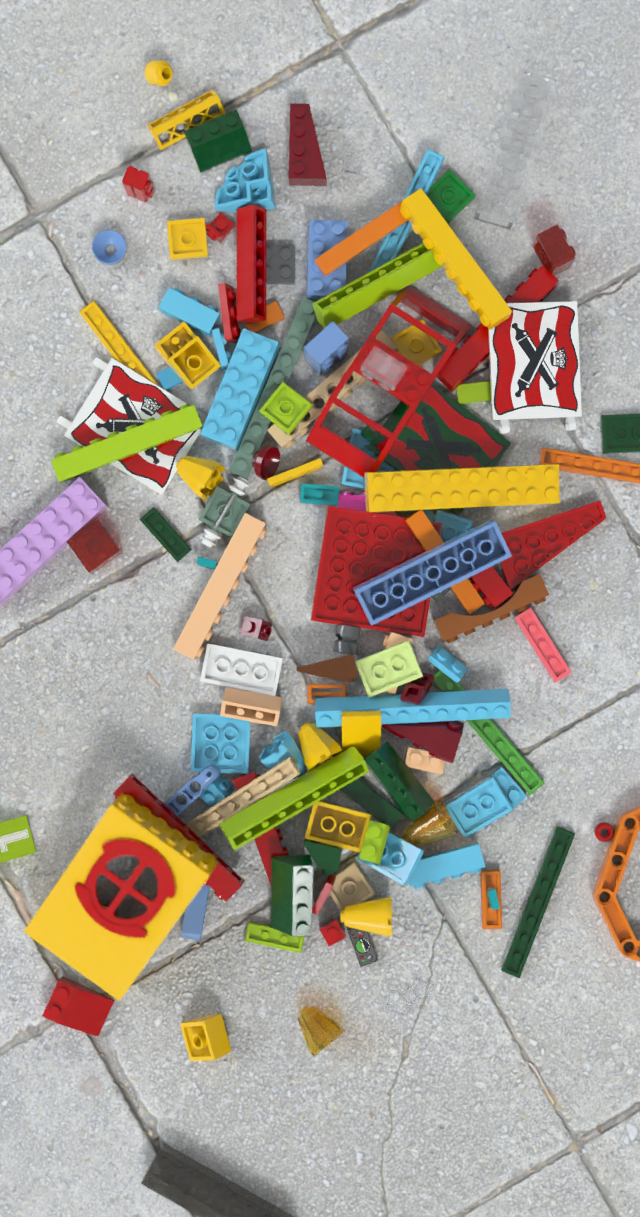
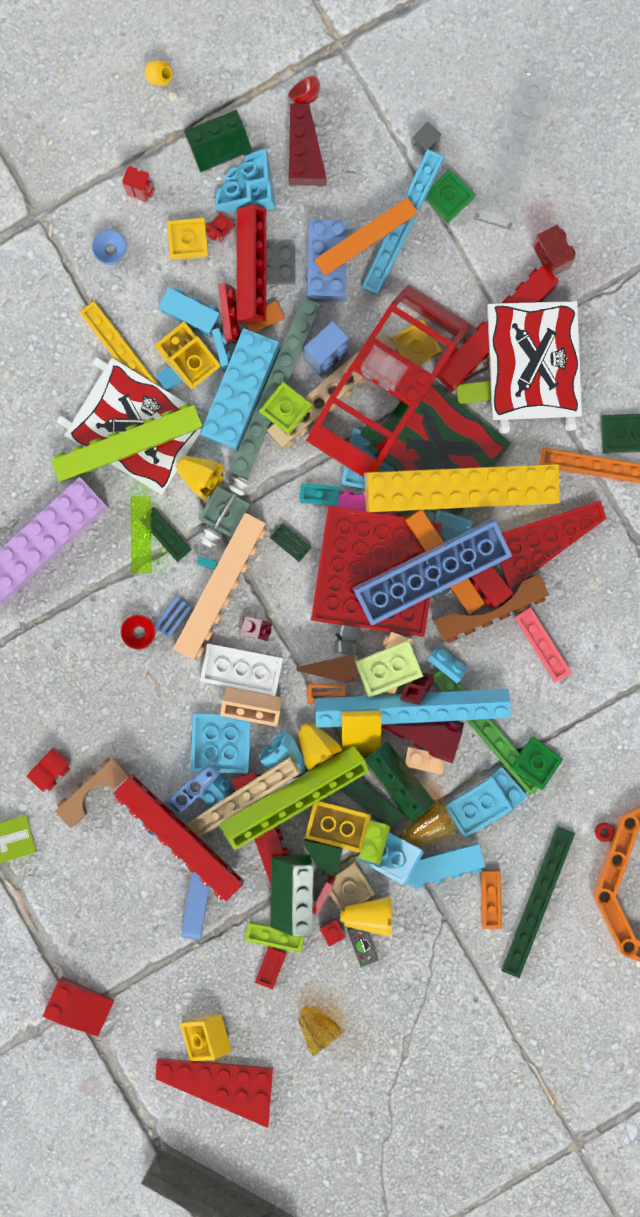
yellow panel [24,793,218,1001] -> none
clear red brick [67,520,123,574] -> none
yellow fence [147,89,226,150] -> none
dark red piece [252,445,280,480] -> none
yellow tile [267,458,323,488] -> none
lime brick [312,243,443,328] -> none
yellow brick [400,188,512,330] -> none
teal tile [487,887,500,910] -> none
none -> red brick [26,747,71,792]
none -> medium nougat arch [55,758,130,828]
none -> red piece [120,615,156,650]
none -> clear neon green tile [131,496,152,573]
none -> medium blue tile [155,597,192,638]
none -> red wing [155,1058,273,1128]
none -> red tile [255,946,287,990]
none -> dark green tile [270,523,311,562]
none -> red piece [288,76,320,104]
none -> dark grey brick [411,121,441,155]
none -> green tile [510,736,563,791]

